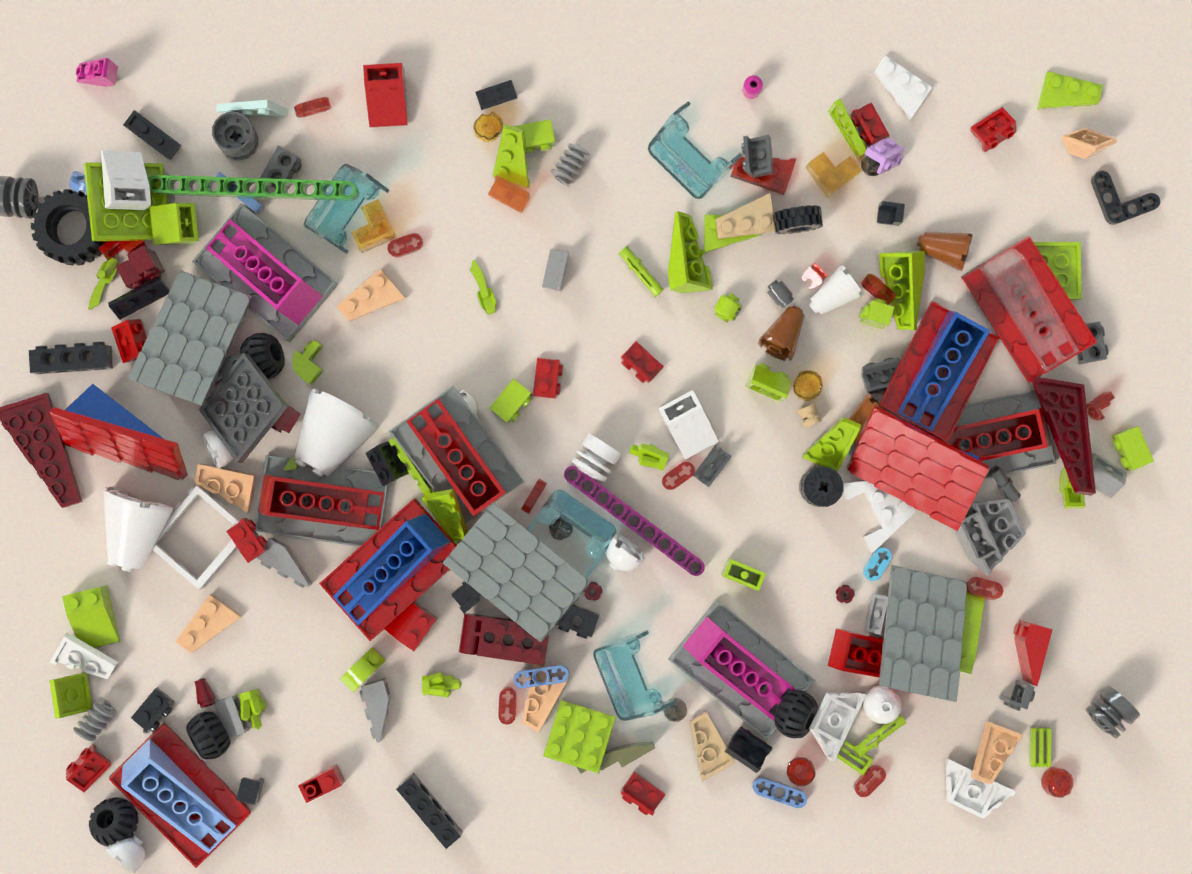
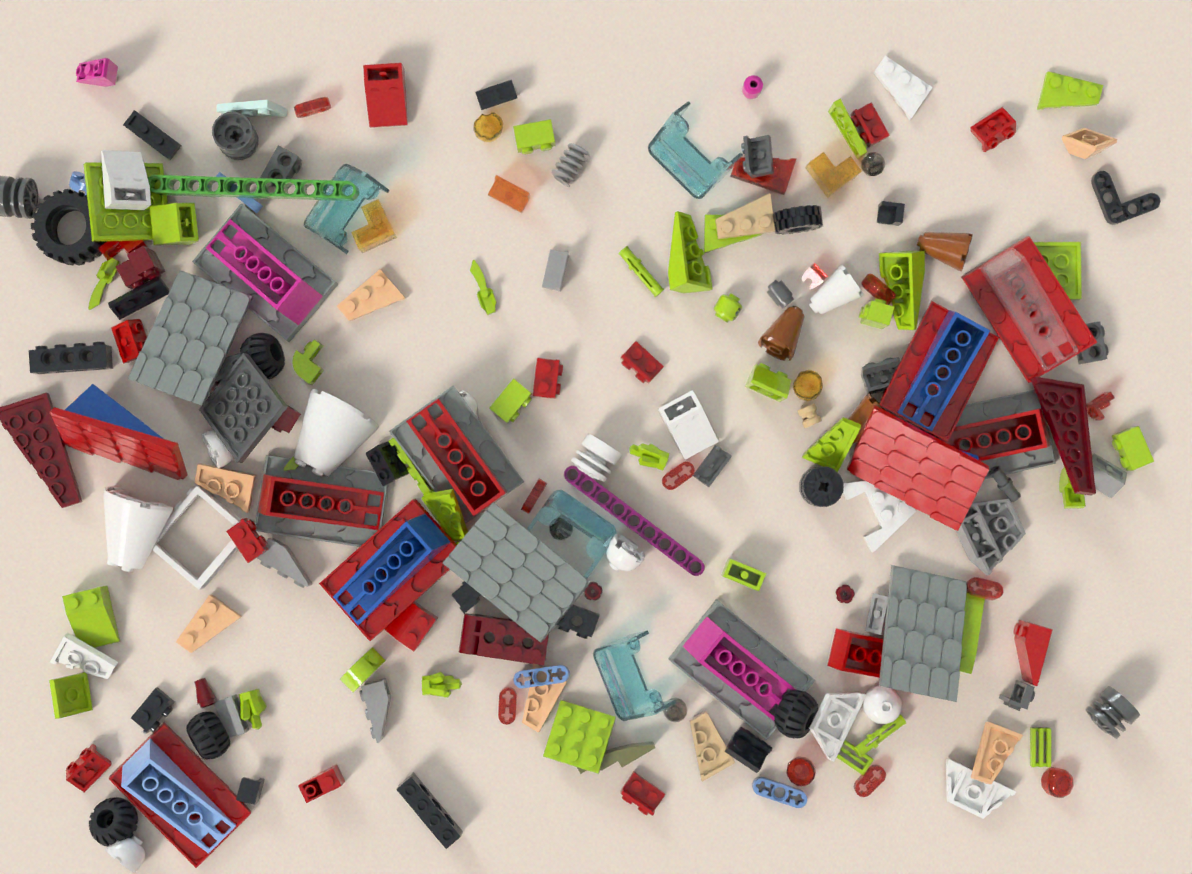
light grey piece [73,697,117,741] -> none
clear red beam [387,233,424,258] -> none
lime wing [492,124,530,188] -> none
medium azure beam [863,547,892,581] -> none
lavender bracket [865,138,905,175] -> none

